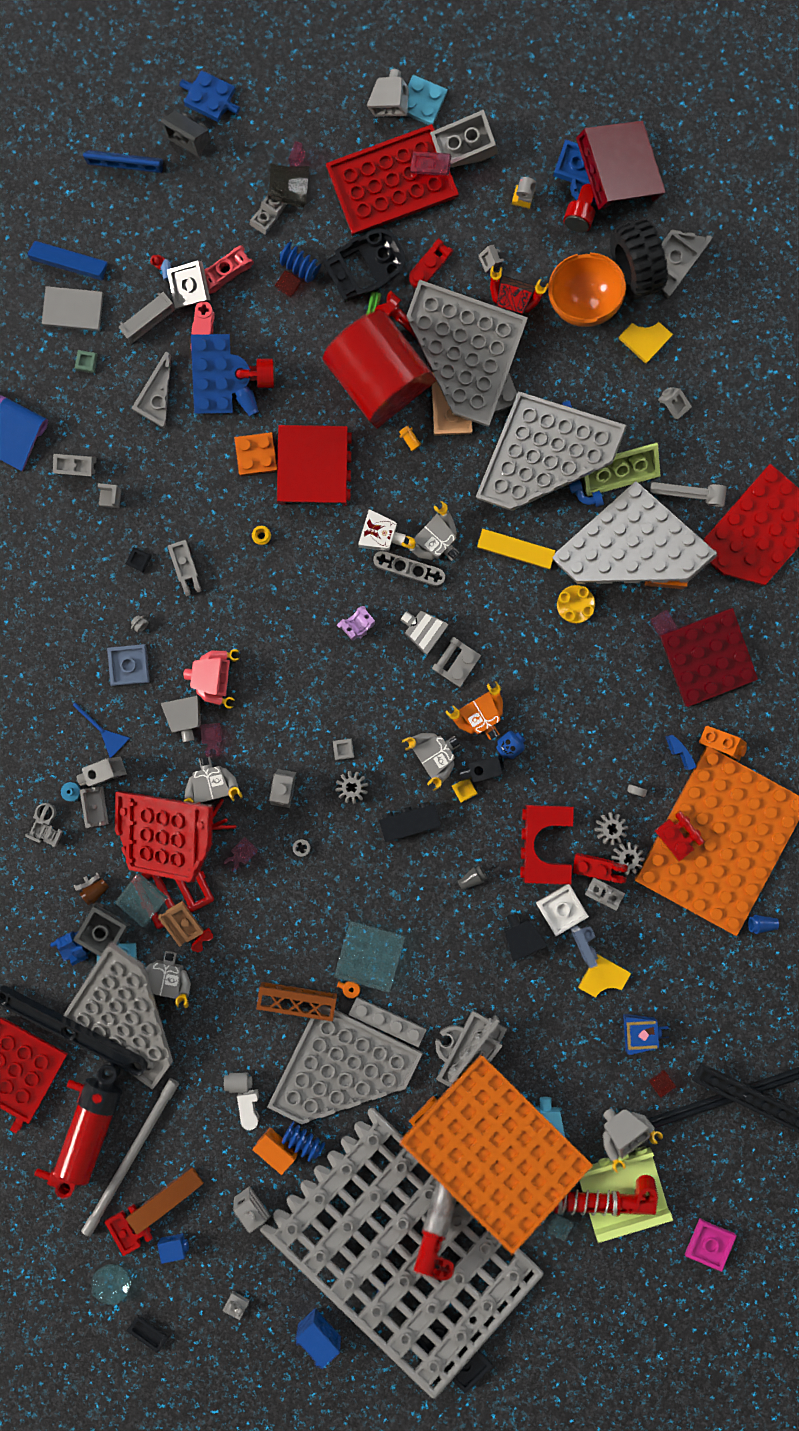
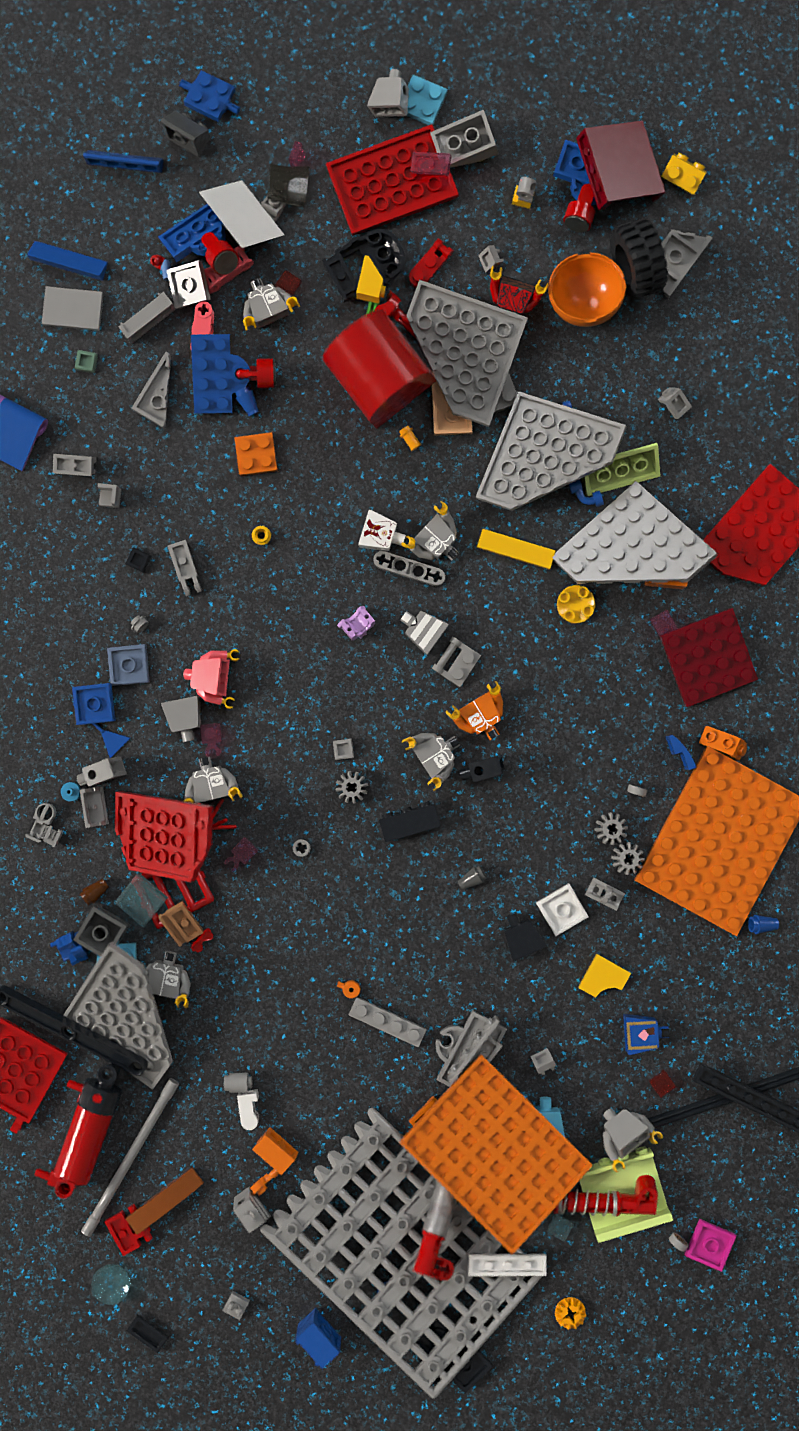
light grey piece [74,873,100,891] -> none
blue brick [157,1233,189,1264] -> none
dark orange fence [256,982,337,1021] -> none
light grey plate [267,1004,423,1124] -> none
light grey torso [269,769,297,808] -> none
red panel [277,425,352,506] -> none
blue piece [279,242,322,283] -> none
blue piece [282,1121,325,1162] -> none
clear light blue plate [334,920,405,993] -> none
yellow tile [452,779,477,803] -> none
blue head [496,731,526,759] -> none
red arch [520,805,574,885] -> none
sand blue hinge [570,925,598,969] -> none
red hinge [573,853,628,883] -> none
yellow tile [618,322,673,364] -> none
light grey axle [650,482,727,507] -> none
red plate [654,811,705,862] -> none
none -> blue tile [72,683,116,725]
none -> blue plate [158,204,239,275]
none -> white sticker [199,180,284,248]
none -> light grey torso [243,278,300,330]
none -> orange plate [250,1169,280,1196]
none -> yellow slope [356,255,386,304]
none -> white tile [468,1254,547,1276]
none -> light grey tile [530,1048,556,1075]
none -> light orange gear [555,1297,586,1330]
none -> yellow bracket [661,152,707,195]
none -> light grey tile [669,1232,689,1252]

